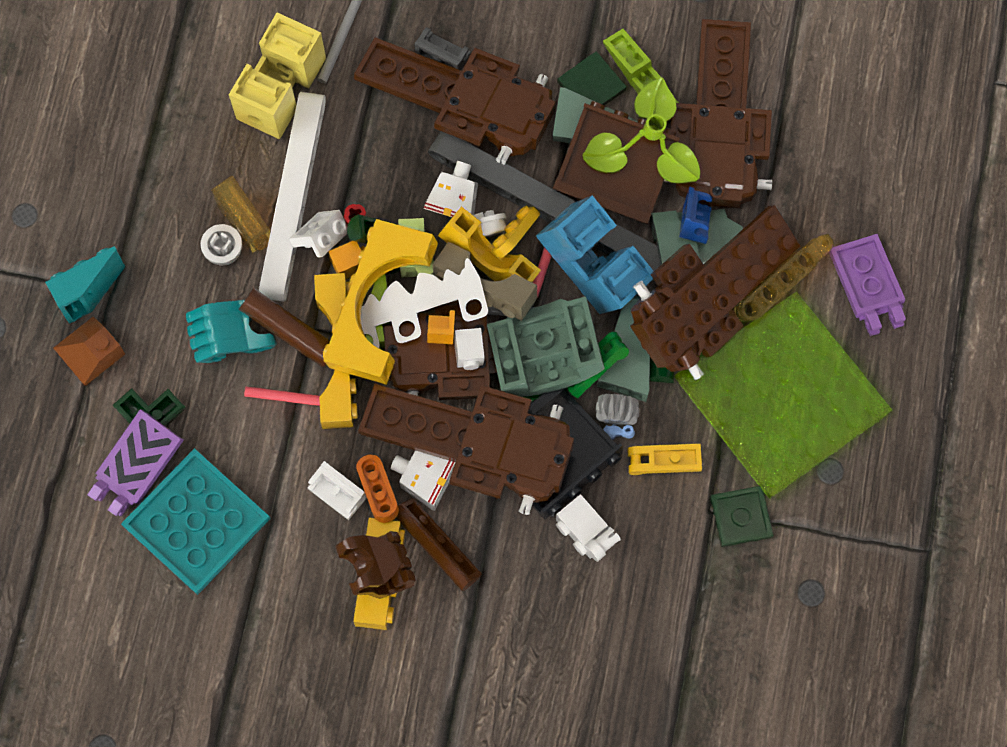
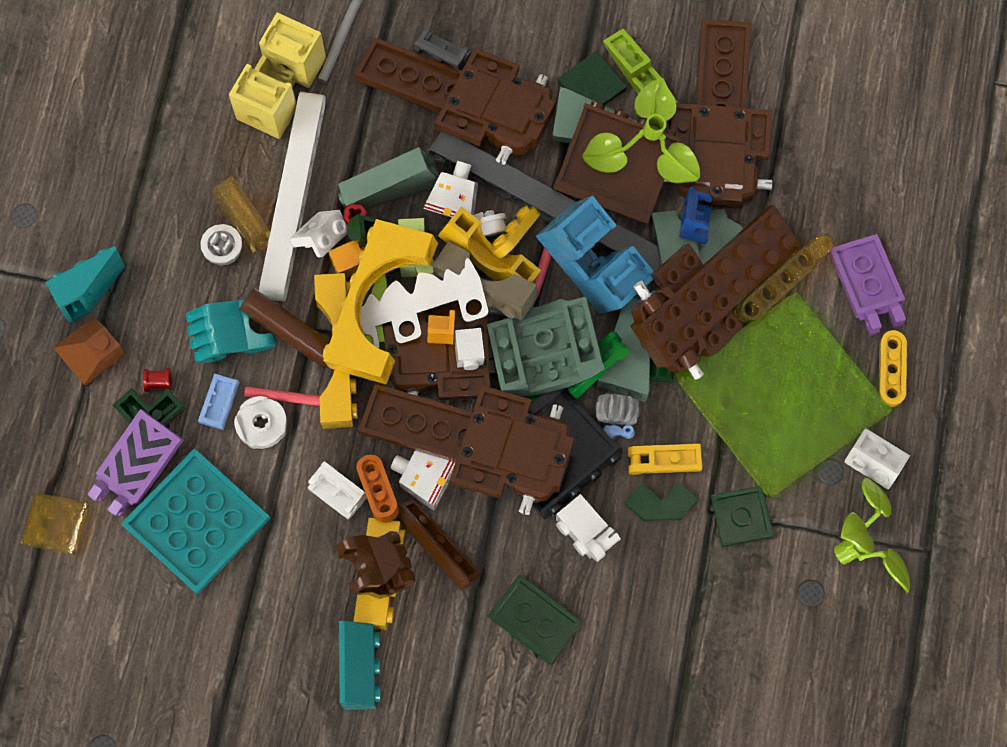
none -> clear yellow slope [21,493,89,555]
none -> red bush [143,368,172,392]
none -> light blue plate [198,373,240,430]
none -> white plate [234,396,287,449]
none -> sand green slope [338,147,439,209]
none -> teal slope [339,621,381,710]
none -> dark green tile [487,574,583,665]
none -> dark green tile [624,482,698,521]
none -> lime plant [834,477,910,594]
none -> white bracket [844,428,910,489]
none -> yellow plate [879,330,907,407]

